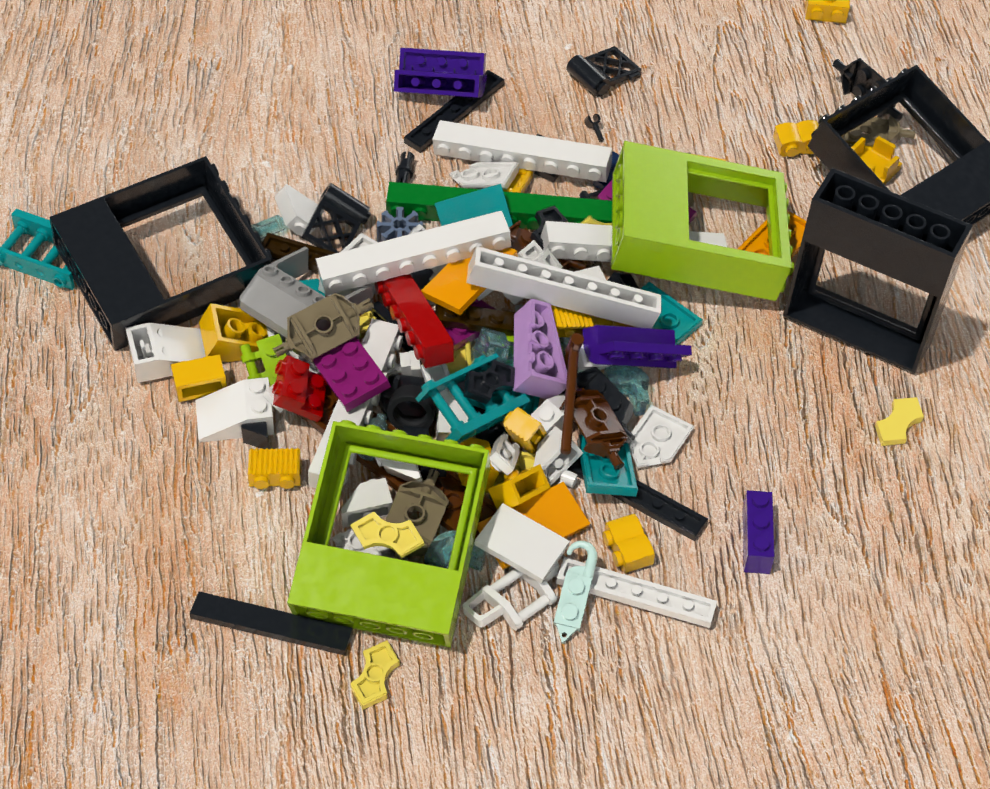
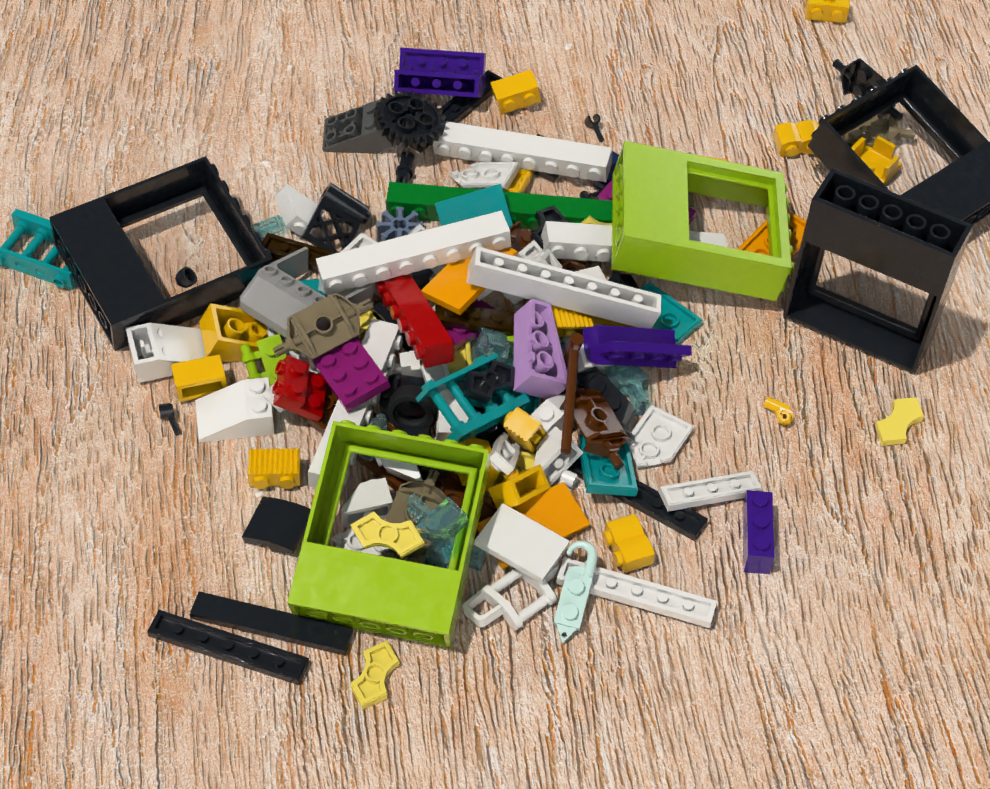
black slope [241,422,269,449] -> none
black piece [566,46,642,96] -> none
none -> black tile [147,610,310,685]
none -> black hand [159,403,181,435]
none -> black hinge [175,266,197,288]
none -> black slope [242,496,311,554]
none -> dark grey slope [322,99,394,154]
none -> black gear [373,90,446,149]
none -> clear light blue brick [406,493,468,542]
none -> yellow brick [490,70,542,115]
none -> white tile [658,471,763,511]
none -> yellow arm [763,396,793,426]

